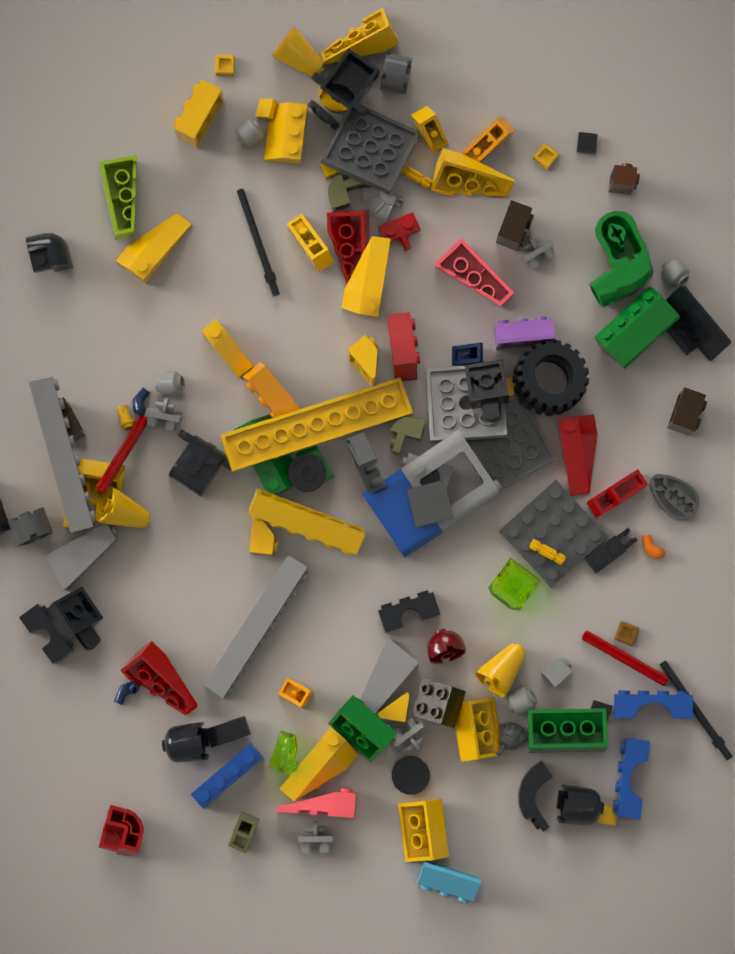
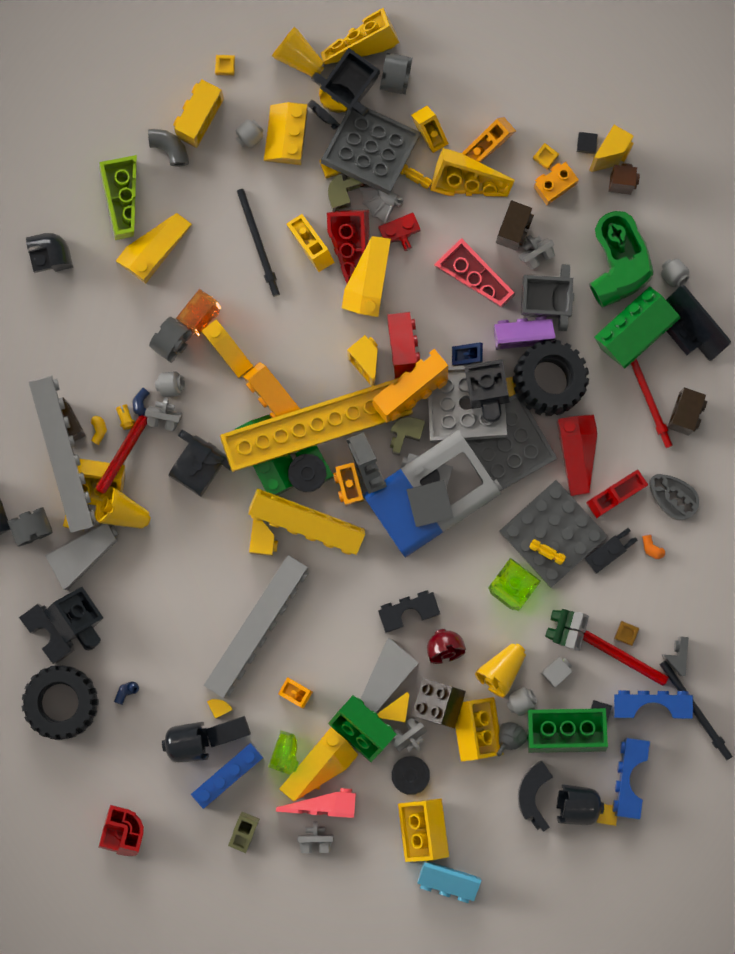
red wedge [120,641,198,715] -> none
yellow tile [255,99,277,119] -> none
none -> black tyre [22,665,99,740]
none -> yellow arm [90,416,107,445]
none -> dark grey cylinder [148,129,189,167]
none -> dark grey brick [149,317,193,363]
none -> clear orange brick [176,289,221,337]
none -> yellow tile [207,699,233,719]
none -> light orange brick [333,462,365,506]
none -> light orange wedge [373,349,448,423]
none -> dark grey piece [521,264,574,331]
none -> light orange brick [534,162,579,205]
none -> hips [545,609,589,651]
none -> yellow slope [589,124,634,172]
none -> red bar [631,358,673,448]
none -> dark grey slope [662,636,689,676]

